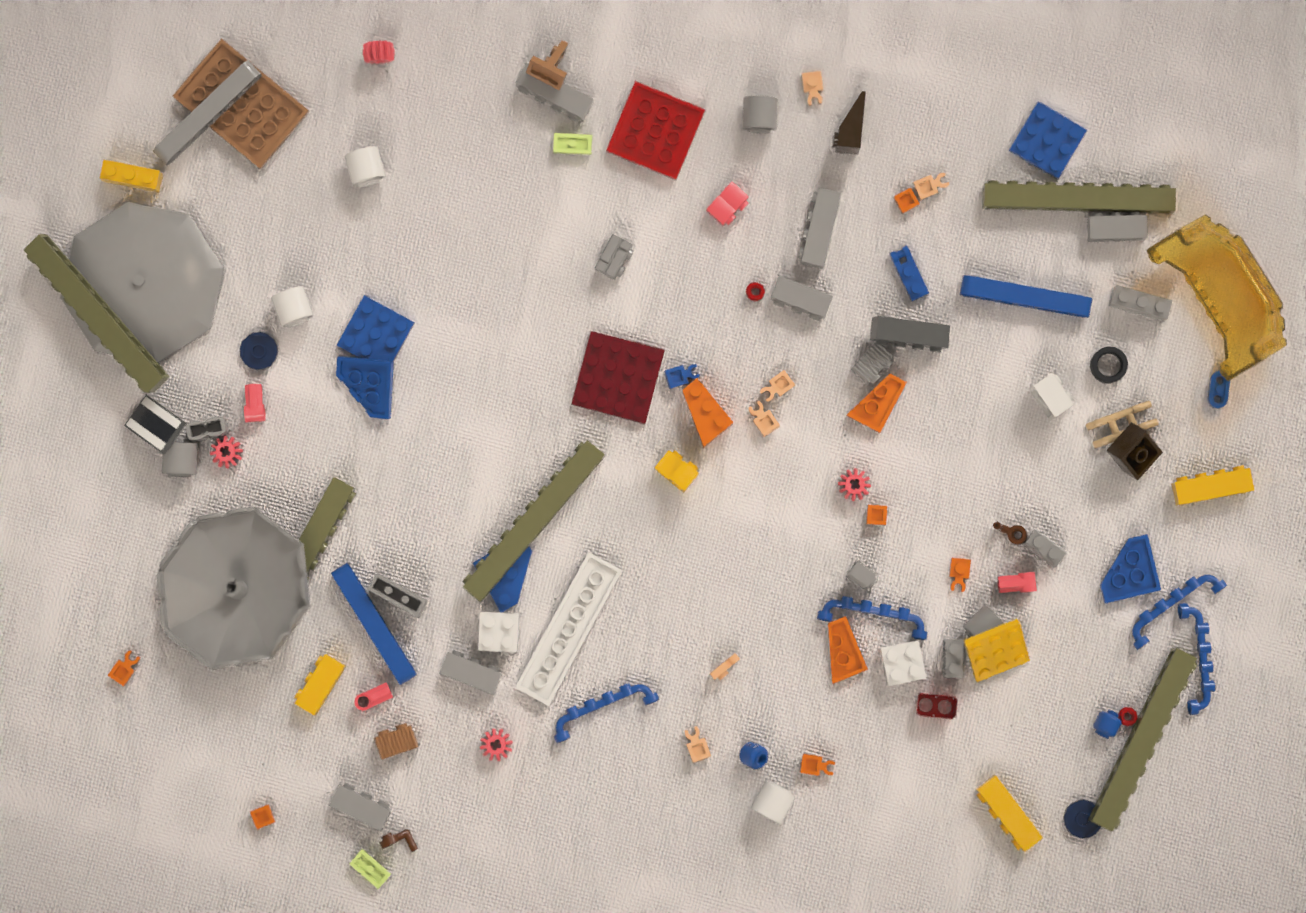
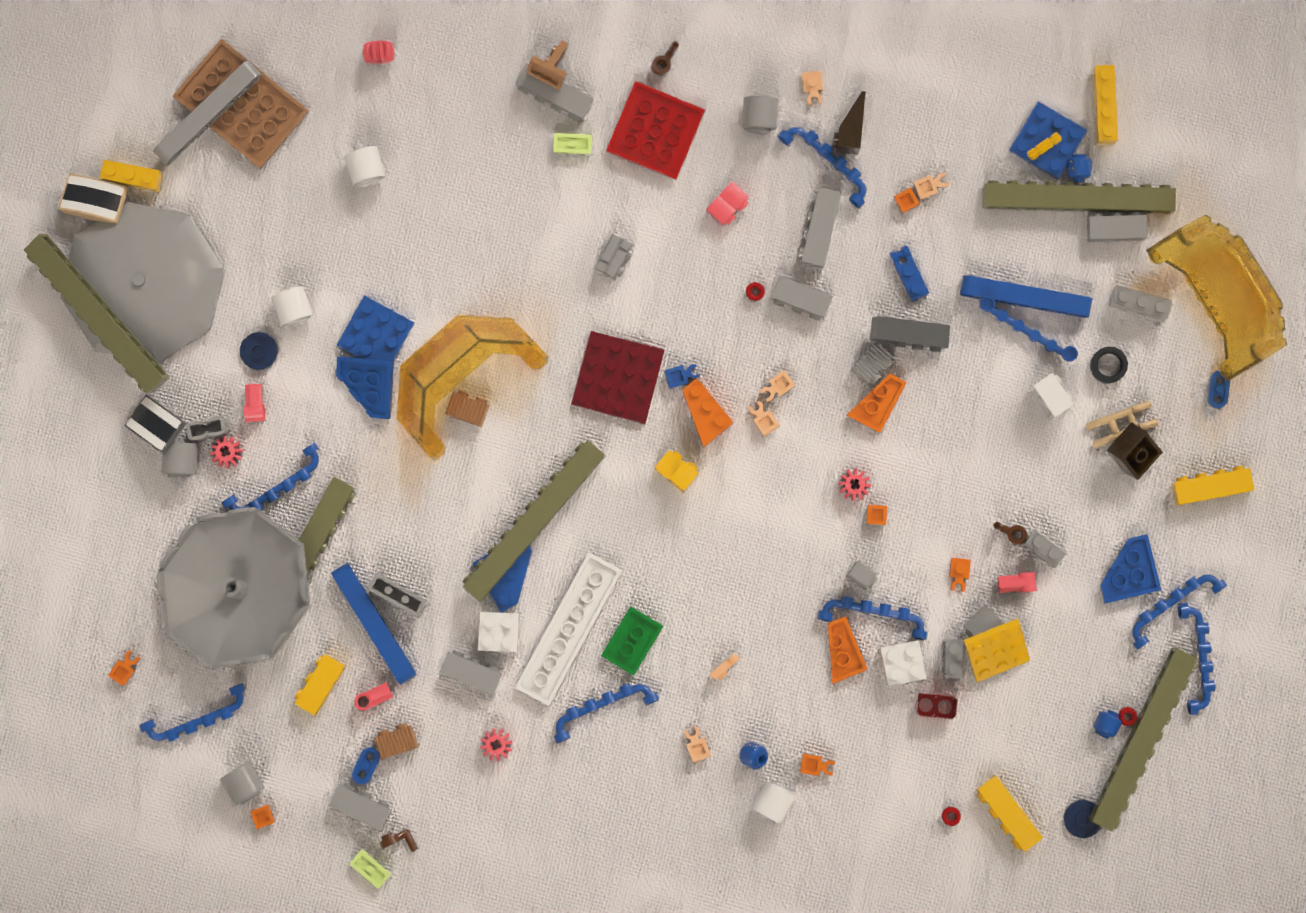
none -> slope [58,174,128,224]
none -> blue bar [139,683,246,742]
none -> light grey piece [220,761,265,805]
none -> blue bar [221,443,319,510]
none -> blue plate [352,747,380,784]
none -> clear yellow windscreen [397,315,549,462]
none -> medium nougat brick [445,390,490,428]
none -> green plate [601,606,663,676]
none -> reddish brown plate [651,41,679,76]
none -> blue bar [777,127,867,209]
none -> red plate [941,807,961,826]
none -> blue bar [979,296,1078,362]
none -> yellow axle [1027,132,1062,160]
none -> blue head [1066,154,1092,183]
none -> yellow brick [1092,65,1118,145]

